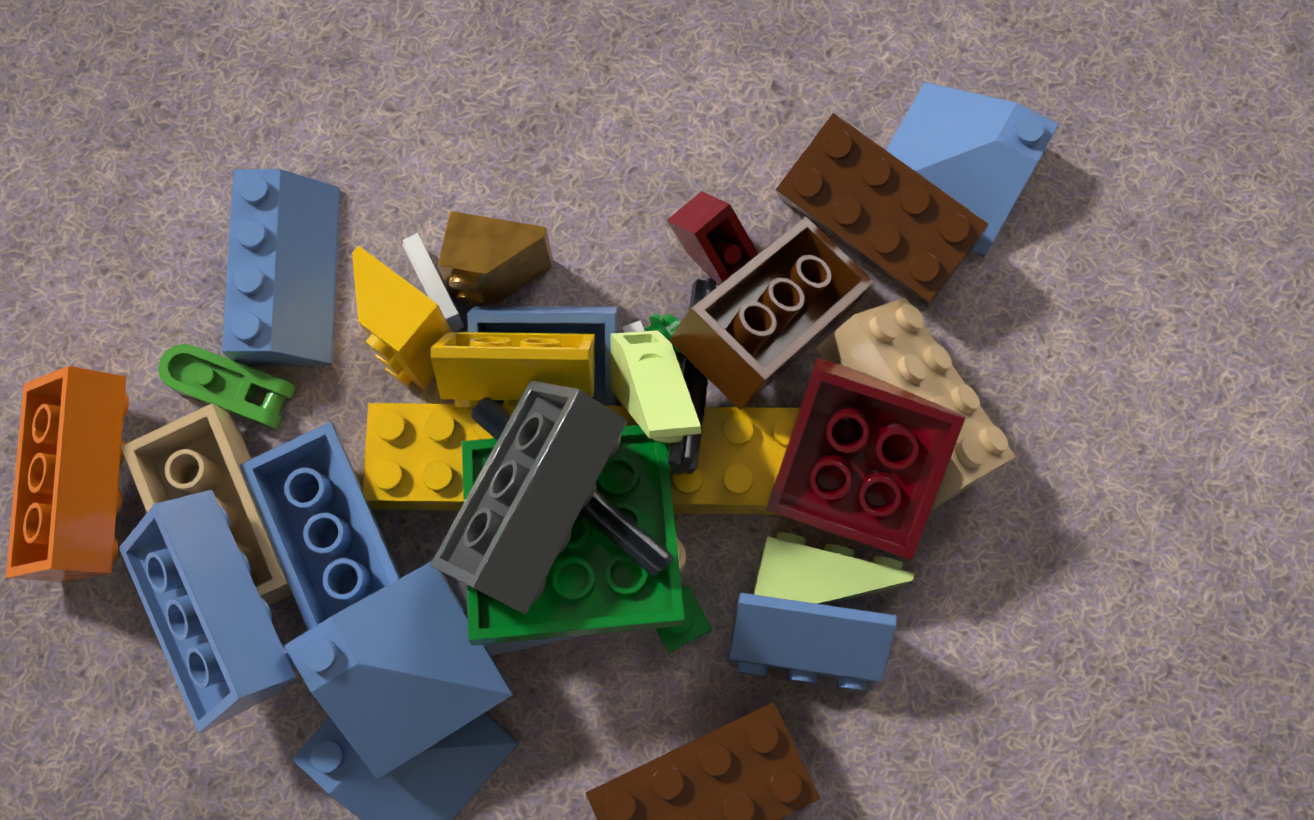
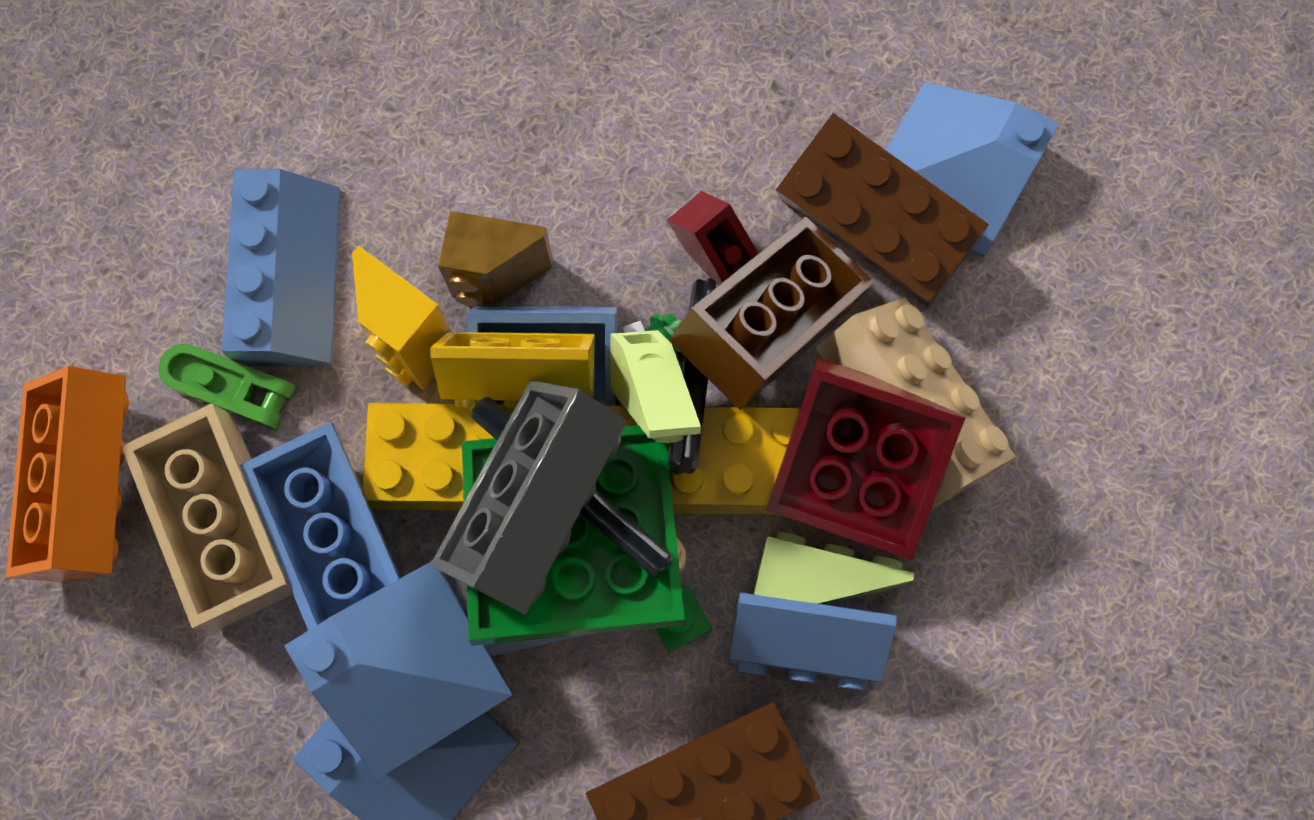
medium blue slope [119,490,296,734] -> none
white tile [402,233,464,332] -> none

